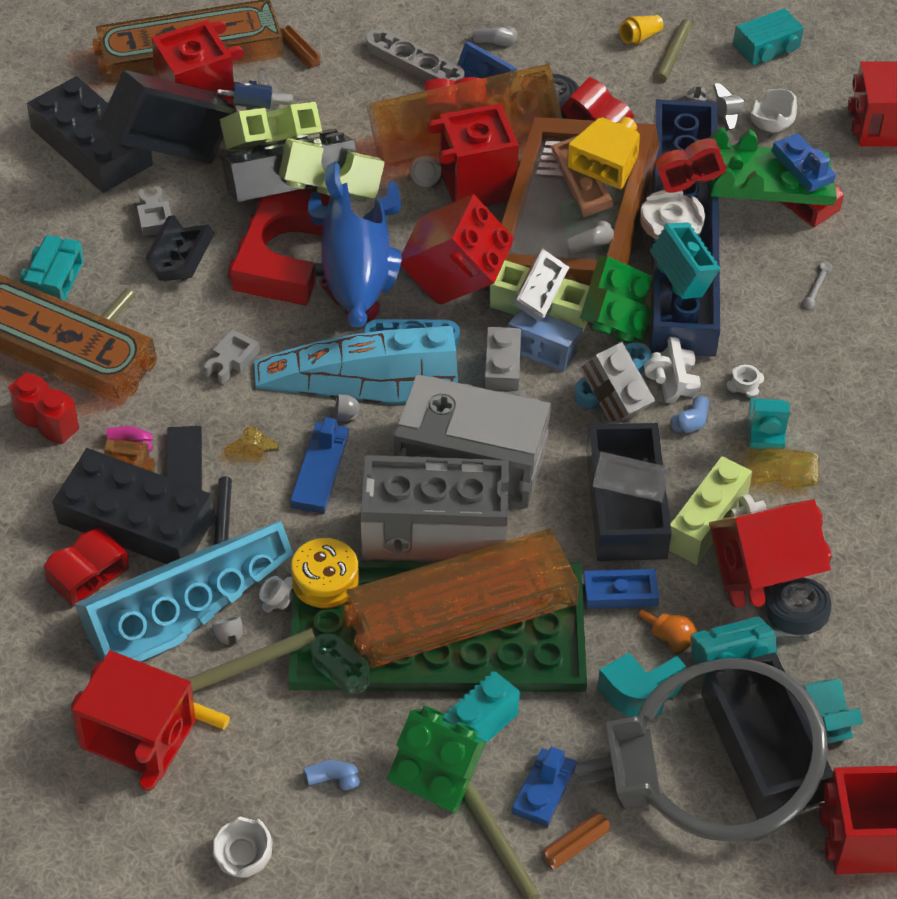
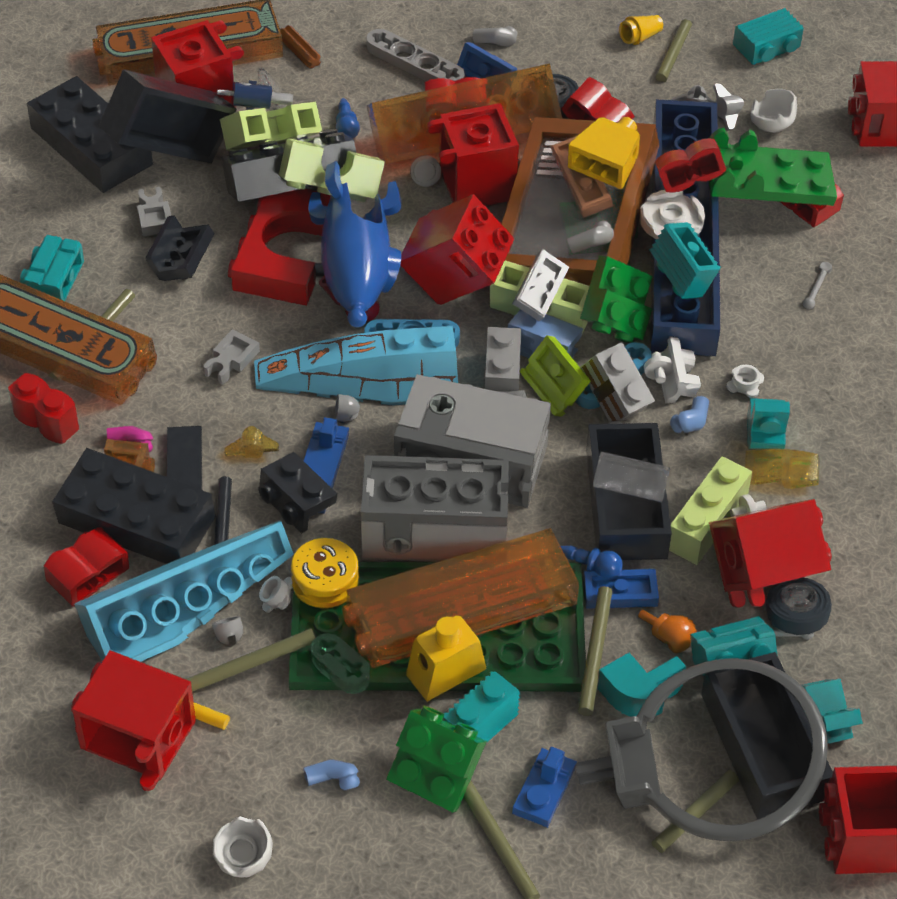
dark orange axle [542,812,610,869] -> none
blue hinge [771,133,837,192] -> none
none -> black bracket [258,452,338,534]
none -> blue bar [336,98,360,139]
none -> yellow torso [407,616,486,702]
none -> lime plate [519,335,591,417]
none -> blue bar [558,546,623,579]
none -> olive bar [578,586,613,716]
none -> olive bar [651,770,739,853]

